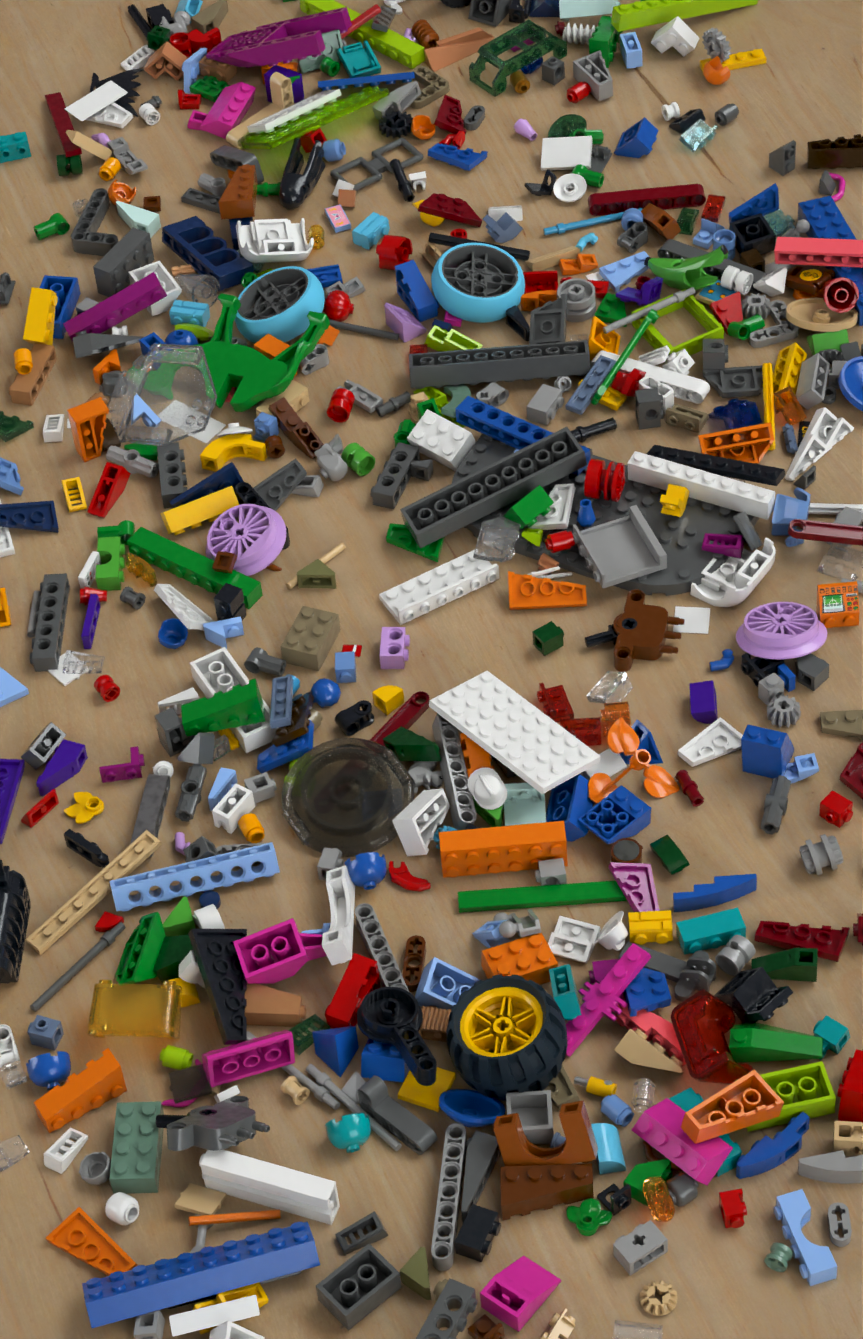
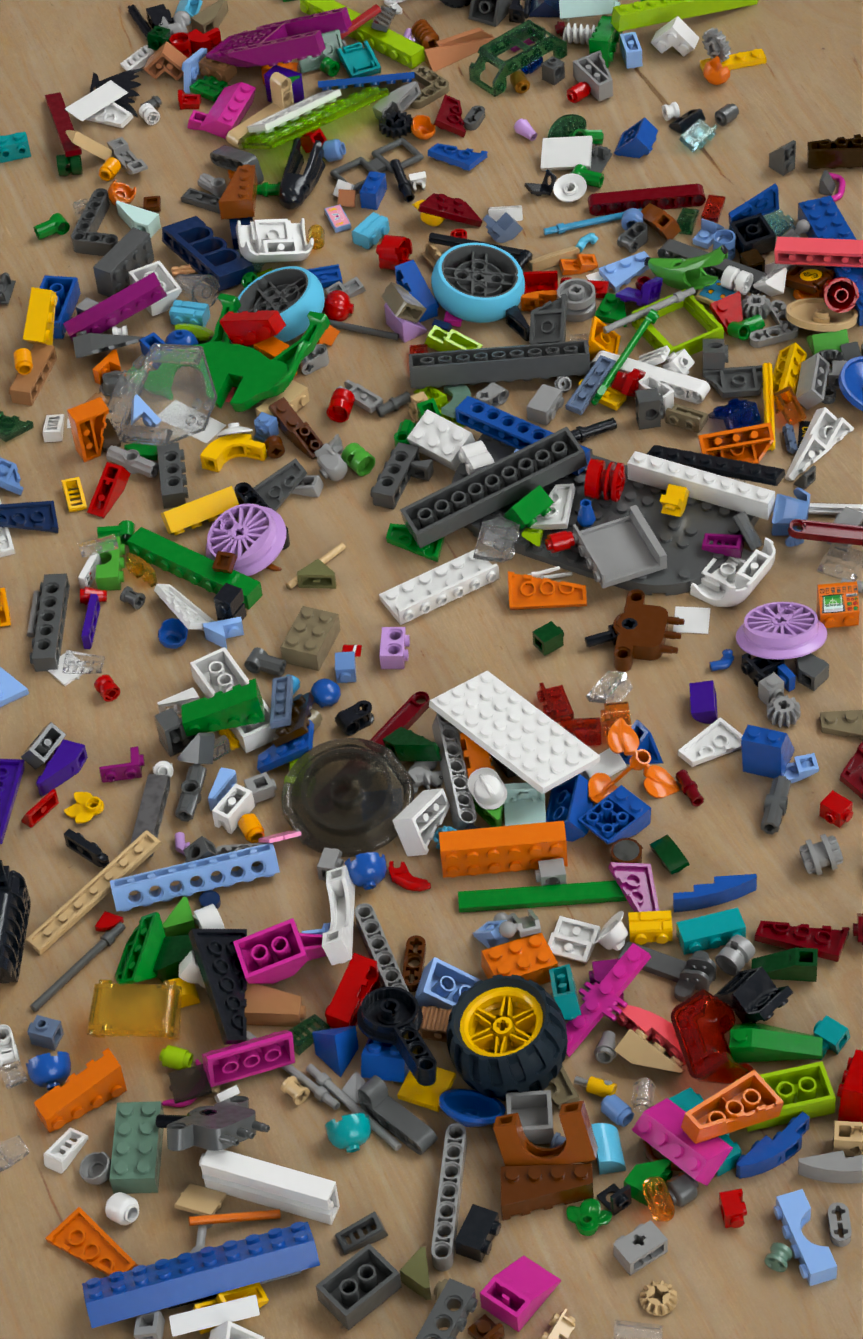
lavender arm [91,133,111,148] -> none
dark blue wing [170,462,244,508] -> none
yellow brick [372,685,405,715] -> none
red piece [439,131,465,150] -> none
dark grey slope [461,1130,501,1223] -> none
nougat plate [537,553,560,575] -> none
blue wing [624,967,671,1017] -> none
none -> clear slope [78,534,119,558]
none -> red wedge [219,310,286,347]
none -> bright pink piece [258,831,302,843]
none -> blue brick [360,171,387,210]
none -> dark tan slope [382,282,427,323]
none -> white brick [458,440,494,475]
none -> black pin [516,249,533,269]
none -> light grey cone [594,1030,616,1064]

